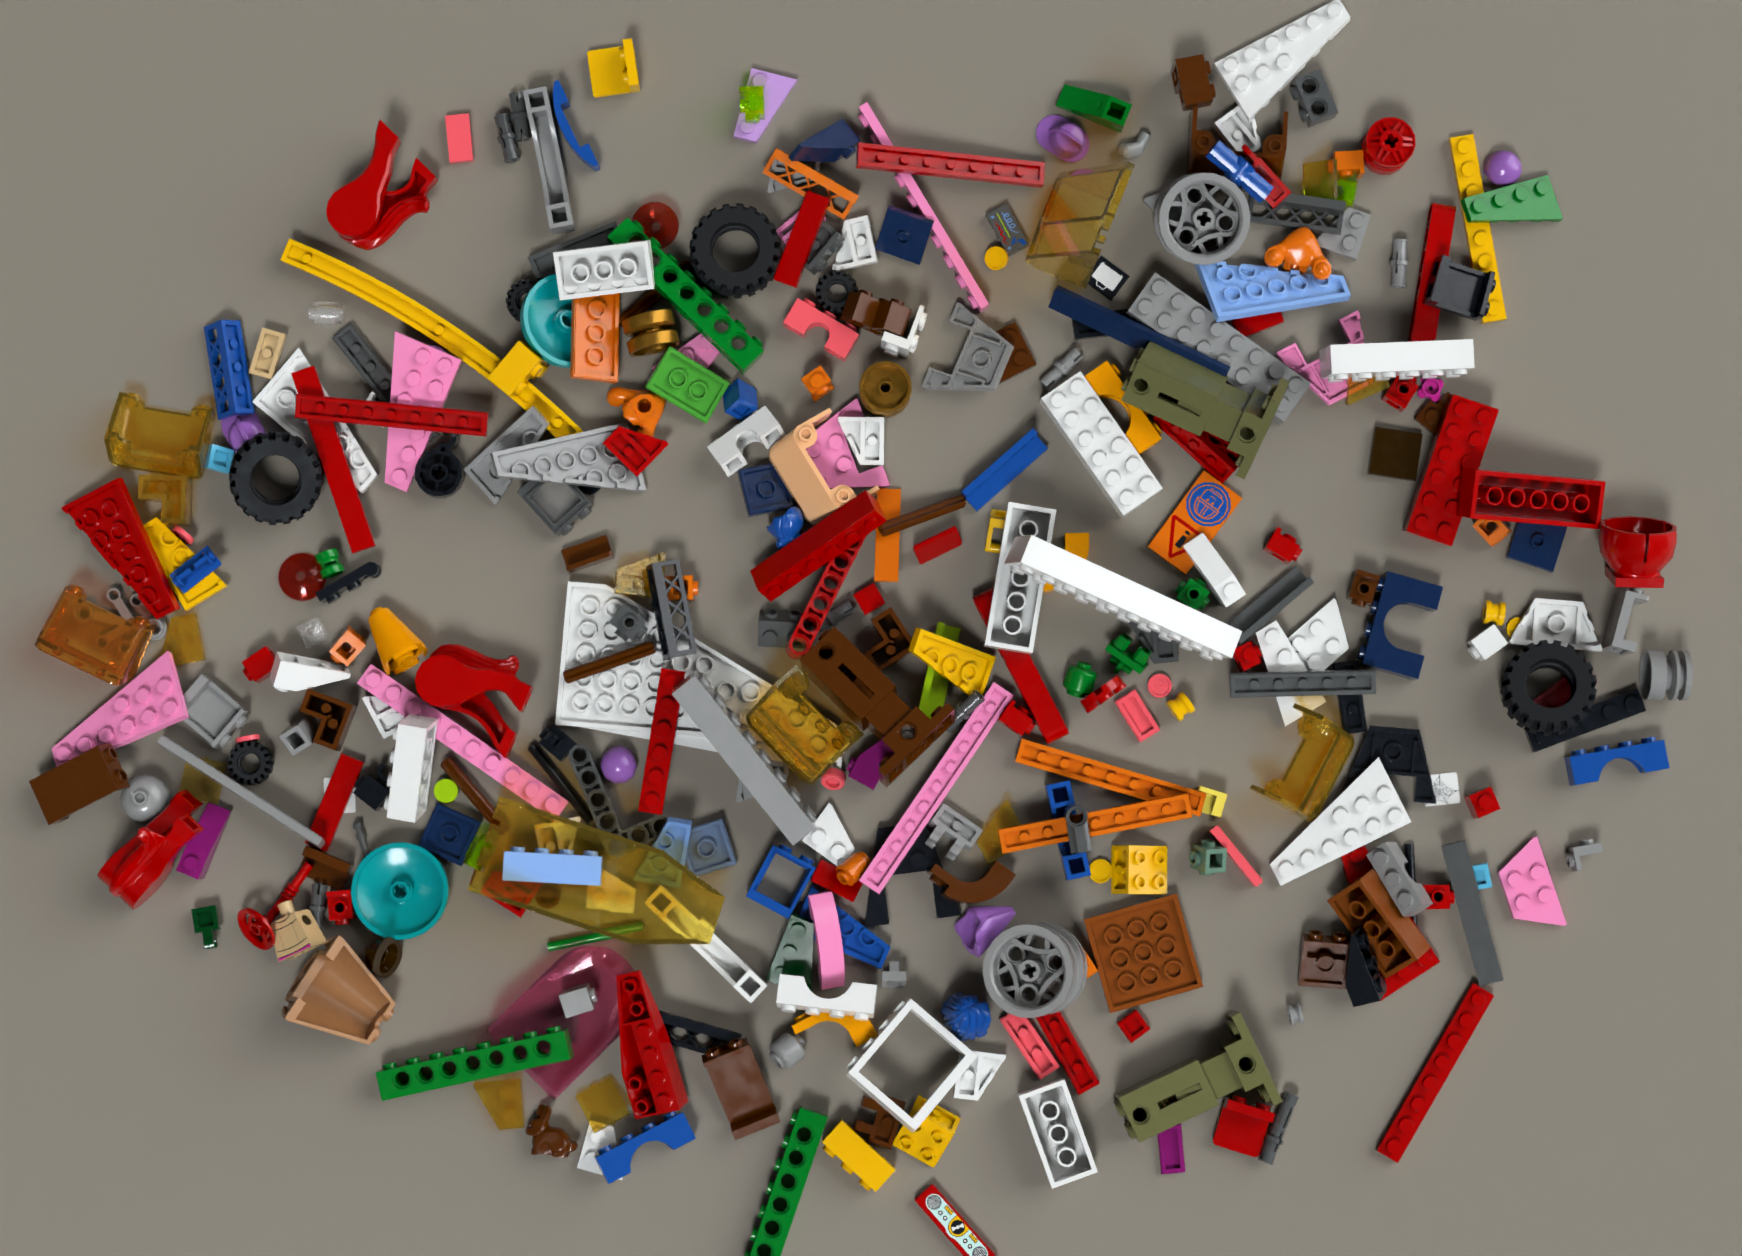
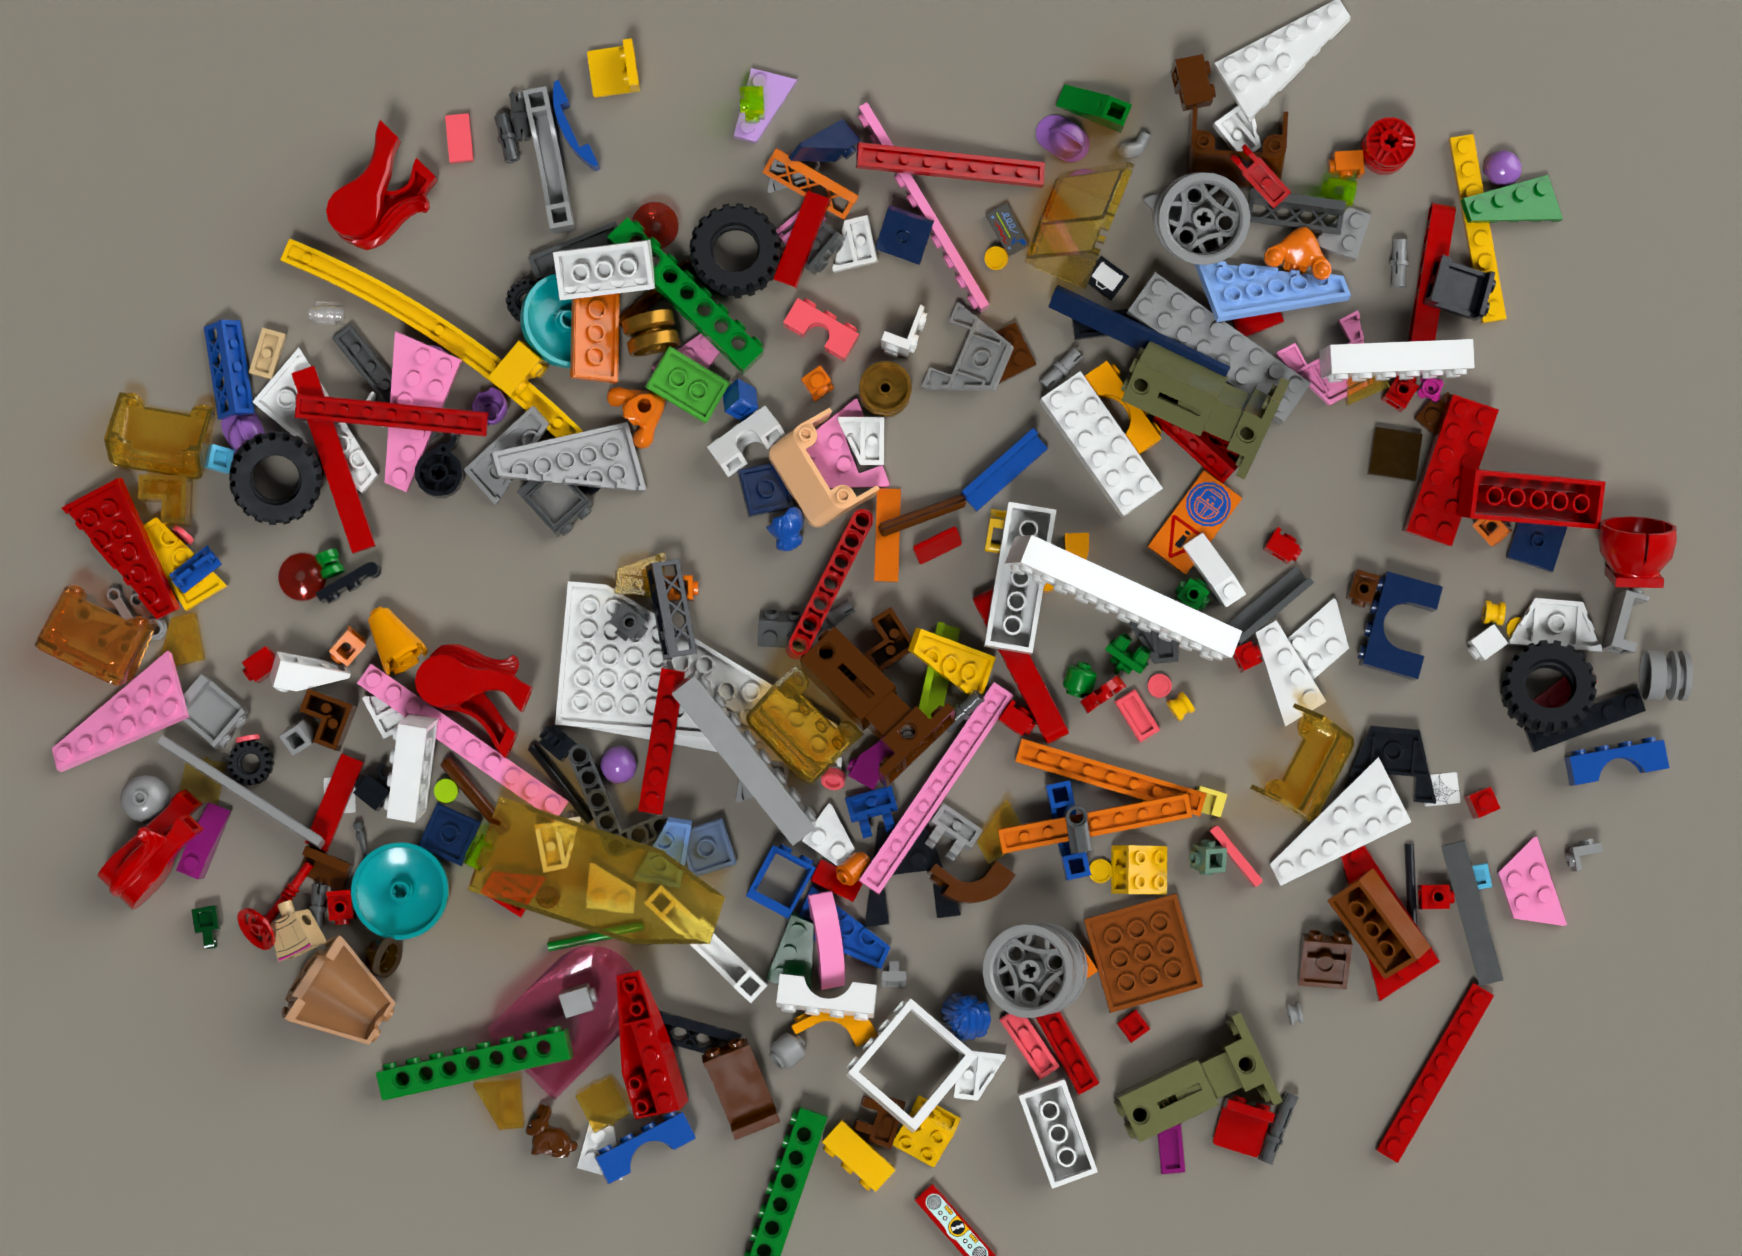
reddish brown panel [29,743,130,825] -> none
clear tile [297,616,329,649] -> none
light blue brick [502,847,603,886] -> none
reddish brown panel [561,535,614,574] -> none
reddish brown axle [563,641,656,683] -> none
red wing [602,426,669,477] -> none
red brick [750,490,887,602] -> none
black tyre [816,270,858,316] -> none
reddish brown brick [841,289,912,337] -> none
red tile [853,583,886,616] -> none
medium lavender hat [955,906,1016,957] -> none
blue piece [1205,140,1274,203] -> none
dark grey tile [1229,669,1376,698] -> none
dark grey brick [1290,69,1338,128] -> none
clear yellow piece [1301,159,1339,199] -> none
black tile [1333,660,1367,735] -> none
black slope [1345,926,1387,1007] -> none
light grey arch [1366,842,1433,917] -> none
none -> medium lavender hair [472,387,508,425]
none -> blue plate [845,786,898,839]

